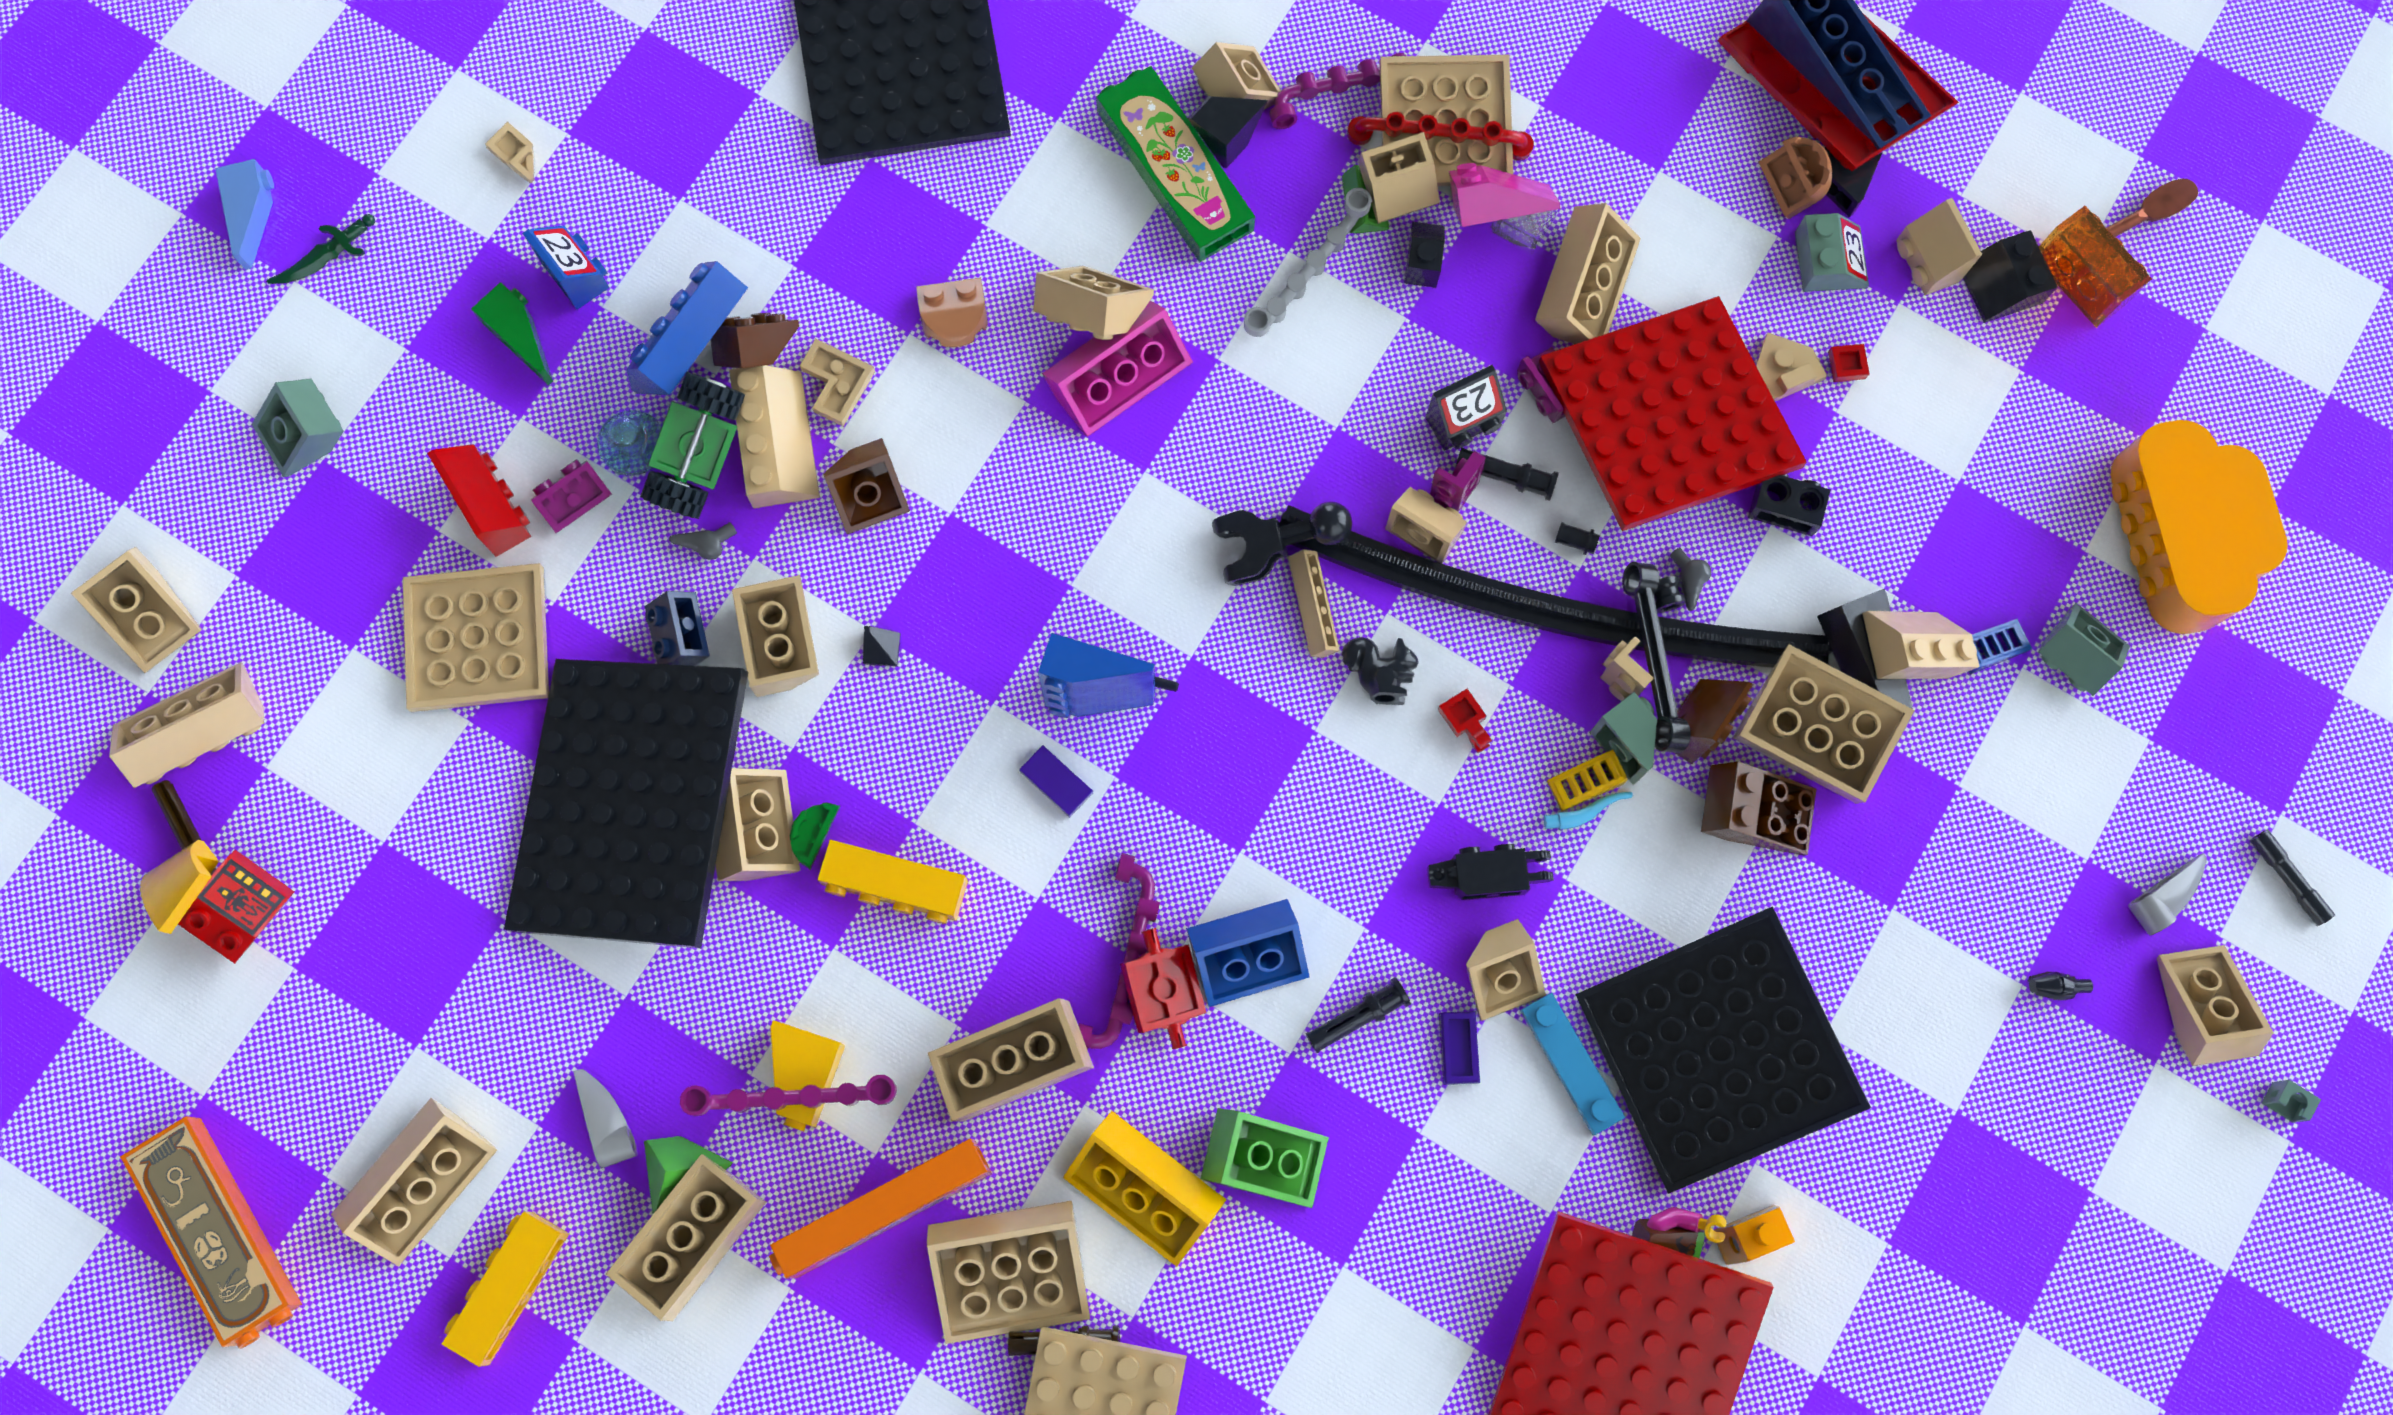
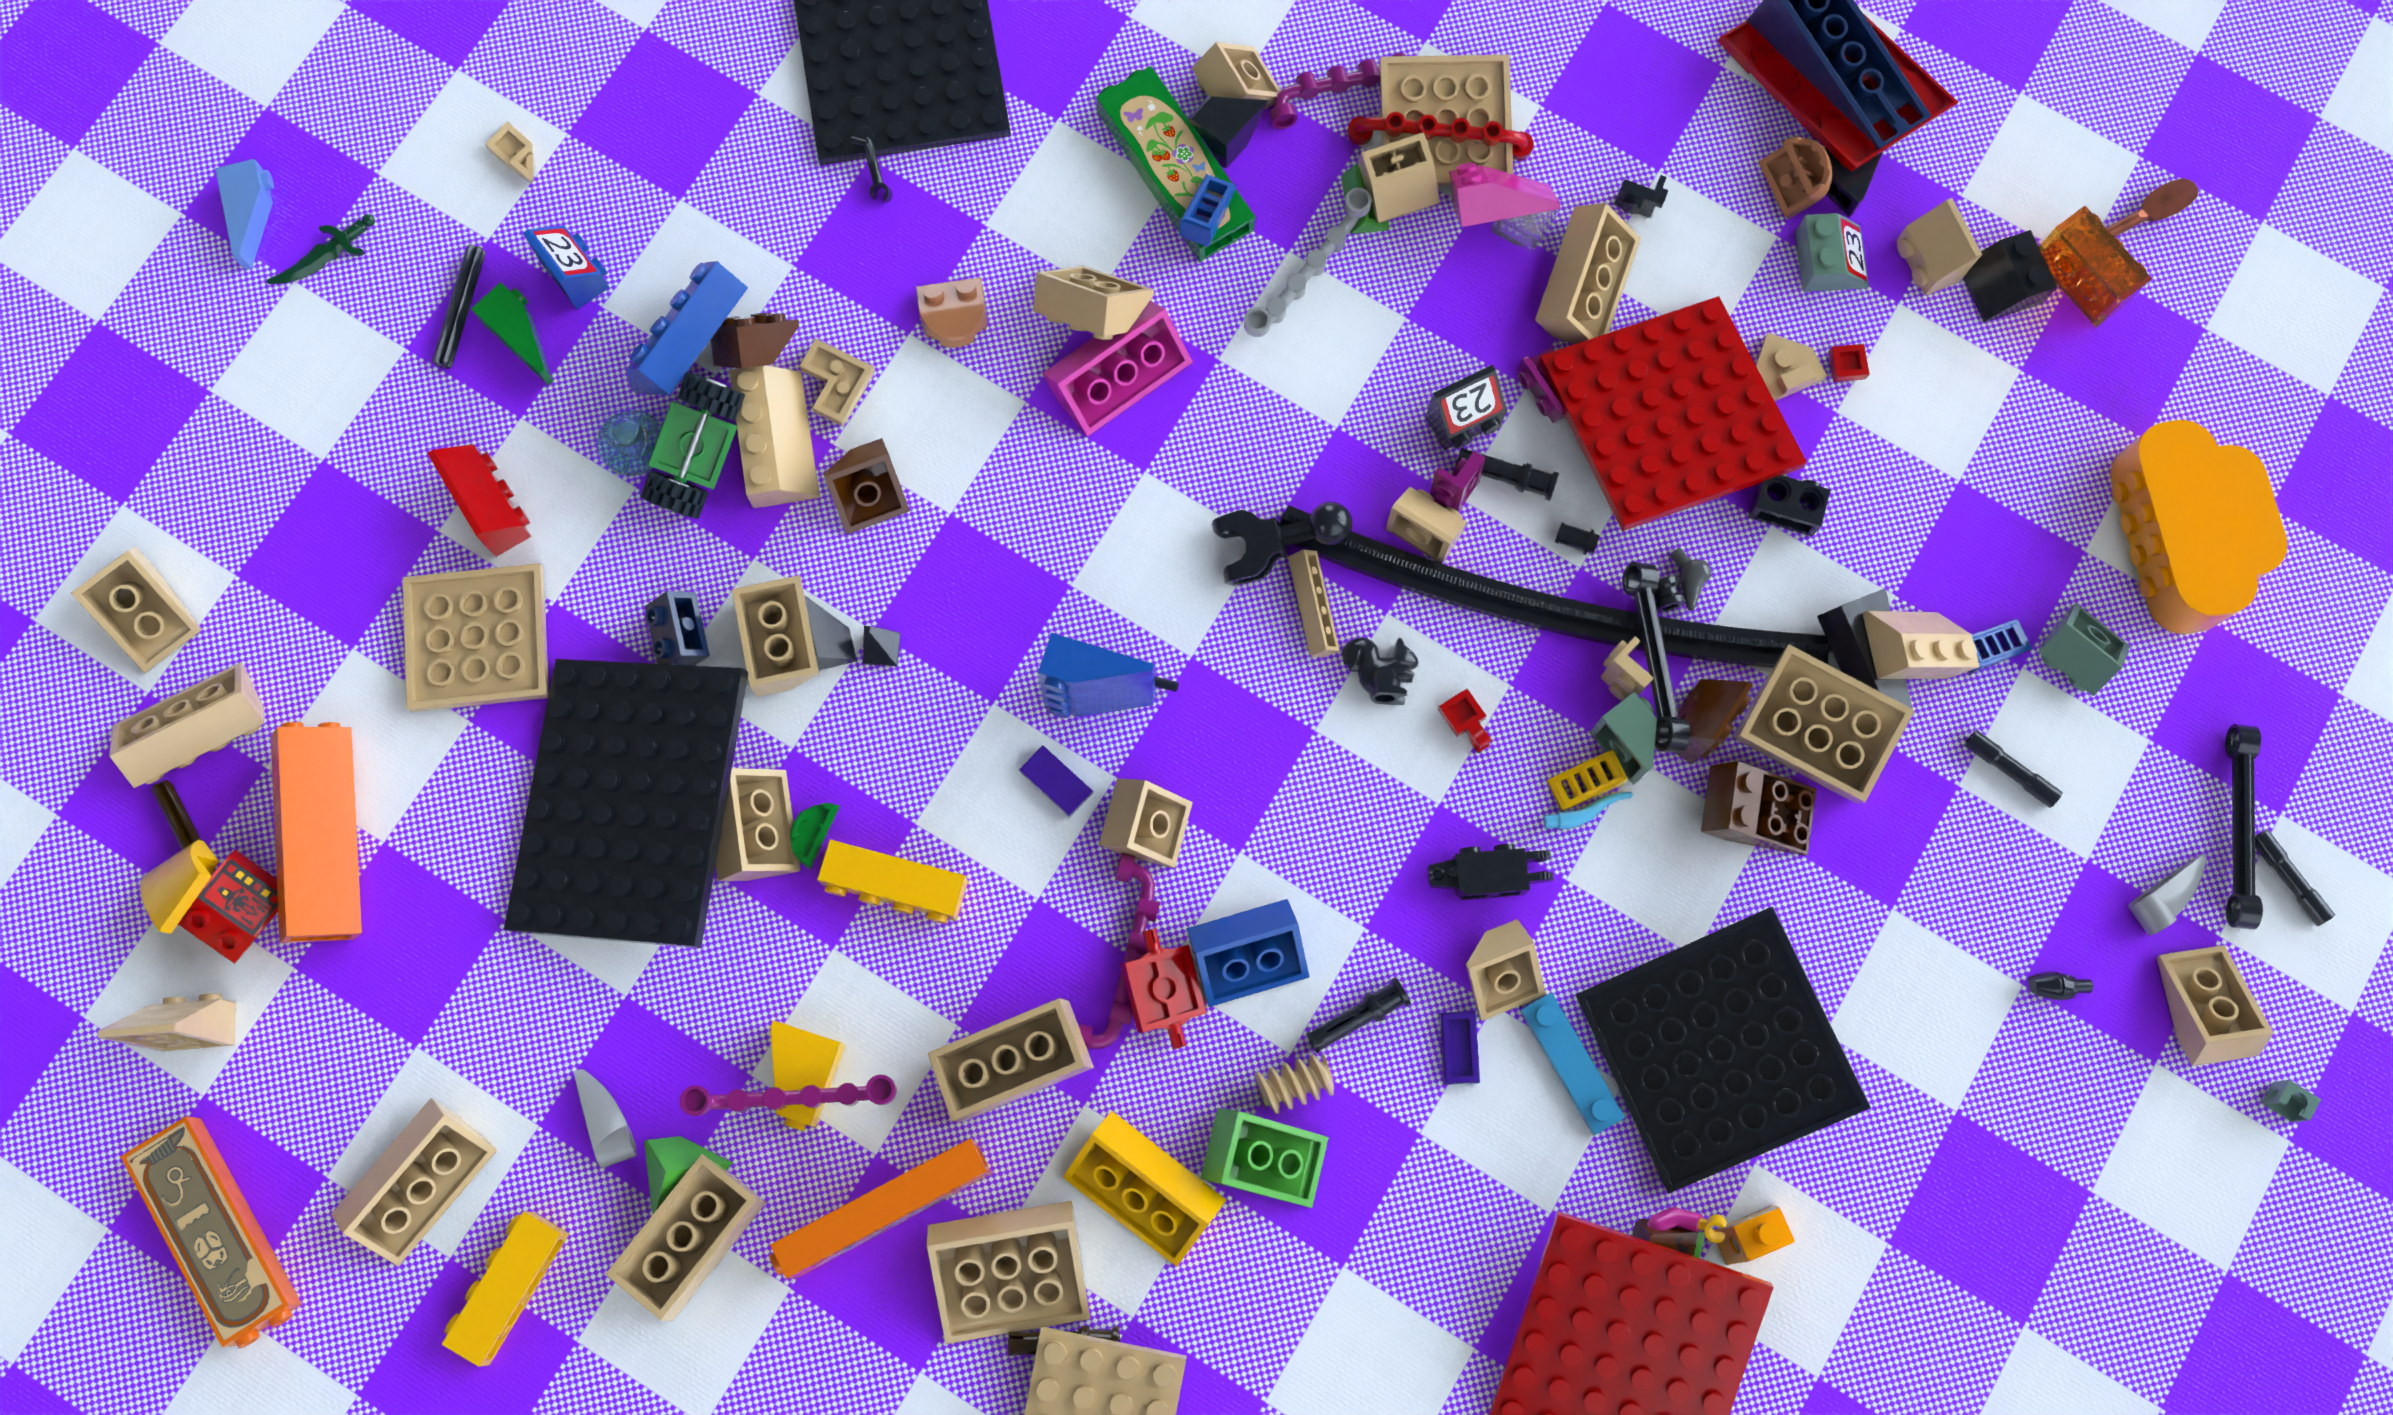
slope [251,378,344,477] -> none
magenta bracket [531,459,612,533] -> none
dark grey animal [669,522,737,560] -> none
black slope [1404,221,1445,288] -> none
none -> tan slope [98,994,236,1052]
none -> orange brick [271,722,362,943]
none -> black axle [432,245,486,369]
none -> slope [804,595,857,671]
none -> black piece [850,136,892,203]
none -> tan slope [1099,779,1193,868]
none -> blue slope [1179,174,1236,247]
none -> tan piece [1255,1052,1334,1114]
none -> black bracket [1614,175,1668,218]
none -> black piece [1964,729,2063,808]
none -> black piece [2225,724,2263,930]

